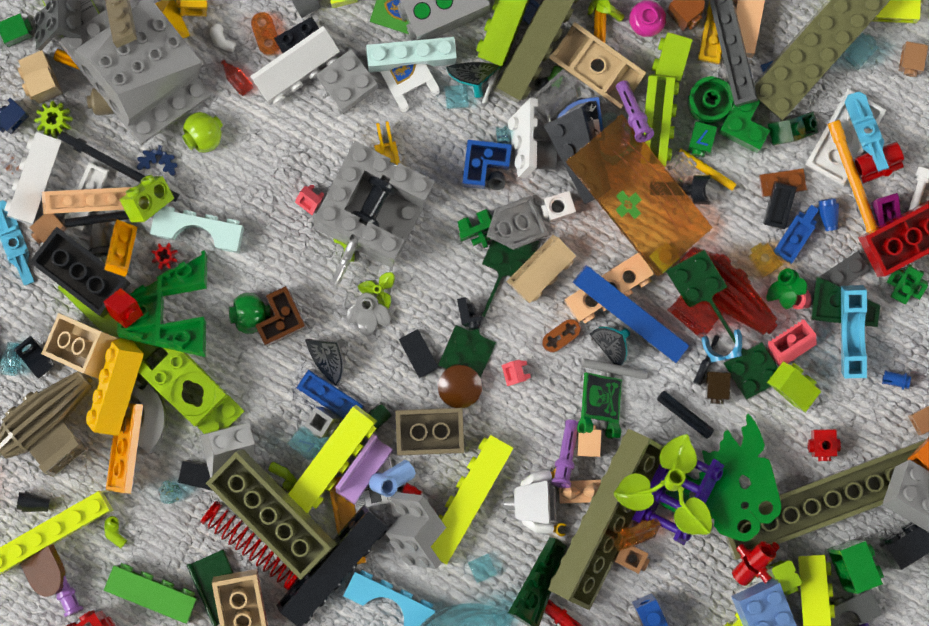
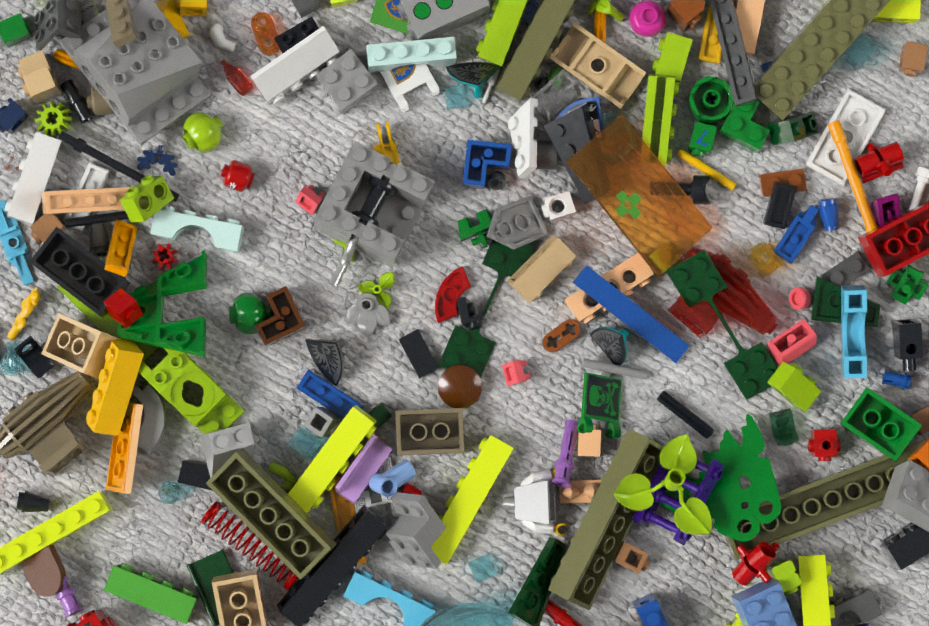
lime arm [104,516,128,549] -> none
clear light blue bush [496,125,508,144] -> none
clear orange plate [614,518,661,552] -> none
medium lavender pin [616,80,654,143] -> none
clear tile [666,152,697,183] -> none
black piece [693,335,719,386] -> none
dark azure cap [702,329,742,362] -> none
dark brown brick [705,372,731,404] -> none
green plate [766,268,807,309] -> none
green brick [827,539,884,594] -> none
medium azure piece [844,92,889,172] -> none
none -> yellow animal [7,288,41,340]
none -> black pin [60,79,94,124]
none -> red head [220,160,255,192]
none -> red tile [435,266,471,323]
none -> clear green bracket [768,408,799,446]
none -> green slope [841,387,922,462]
none -> black torso [891,319,923,371]

